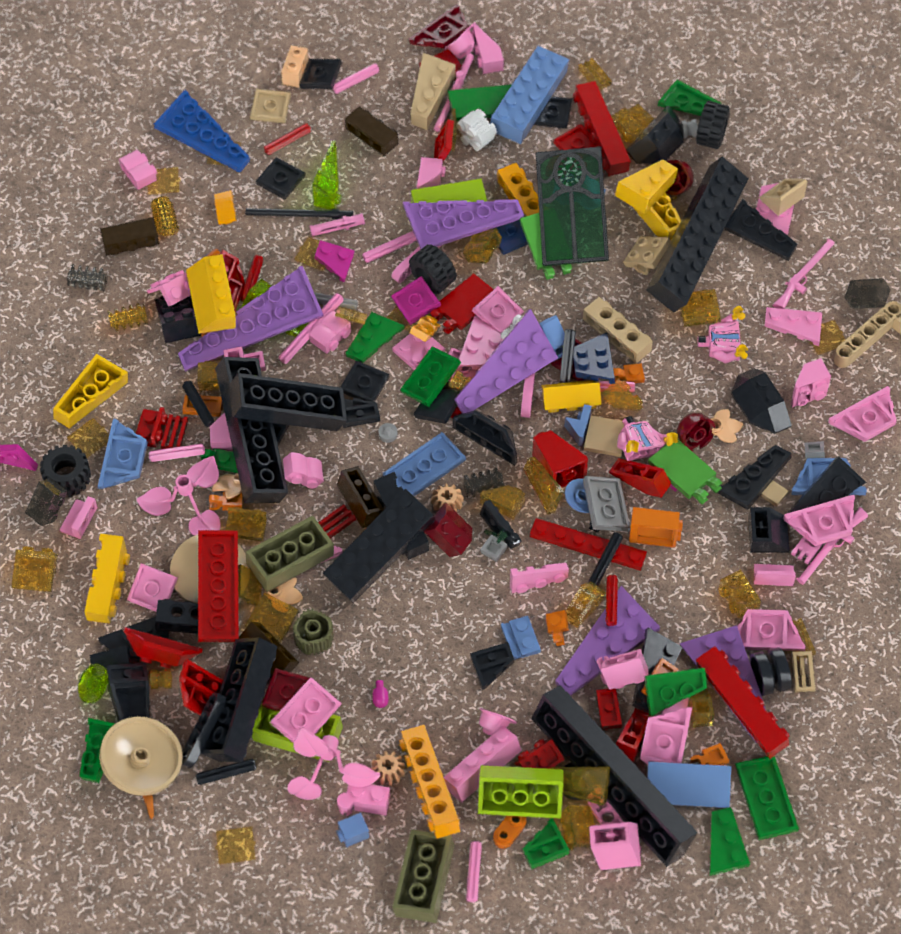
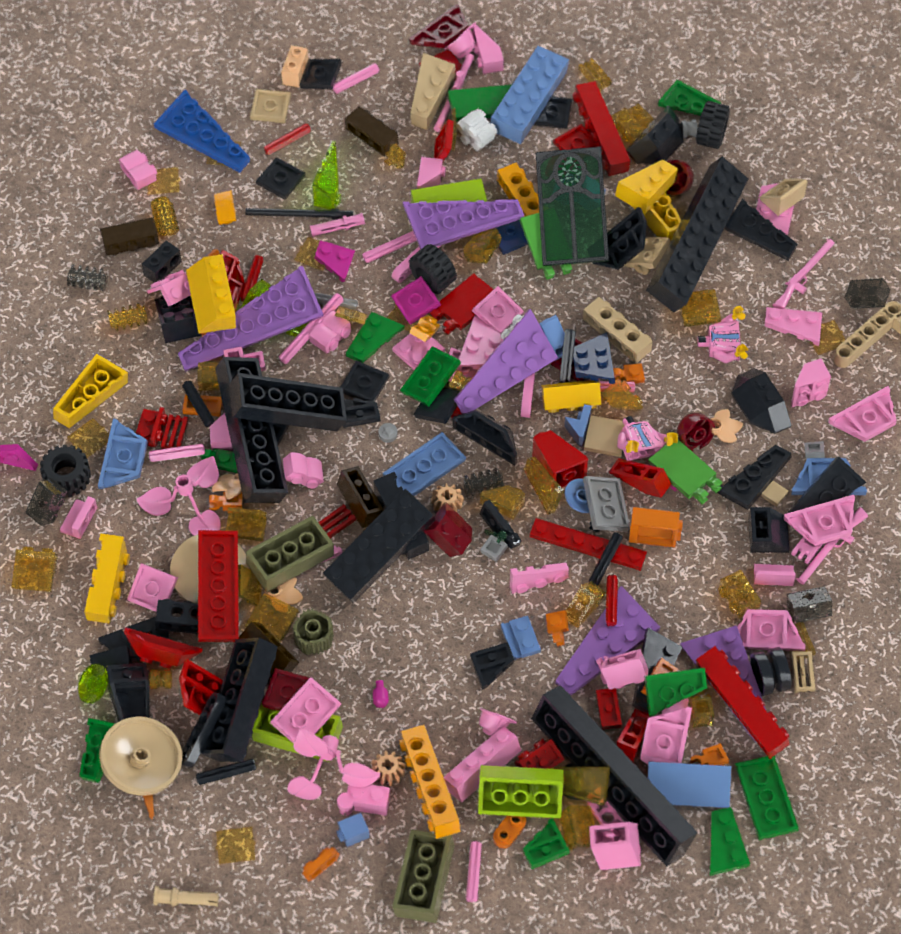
none -> black brick [142,240,182,282]
none -> tan pin [154,886,219,907]
none -> orange plate [302,847,340,881]
none -> clear yellow tile [384,143,406,169]
none -> black wedge [587,207,647,270]
none -> clear smoke brick [787,586,832,623]

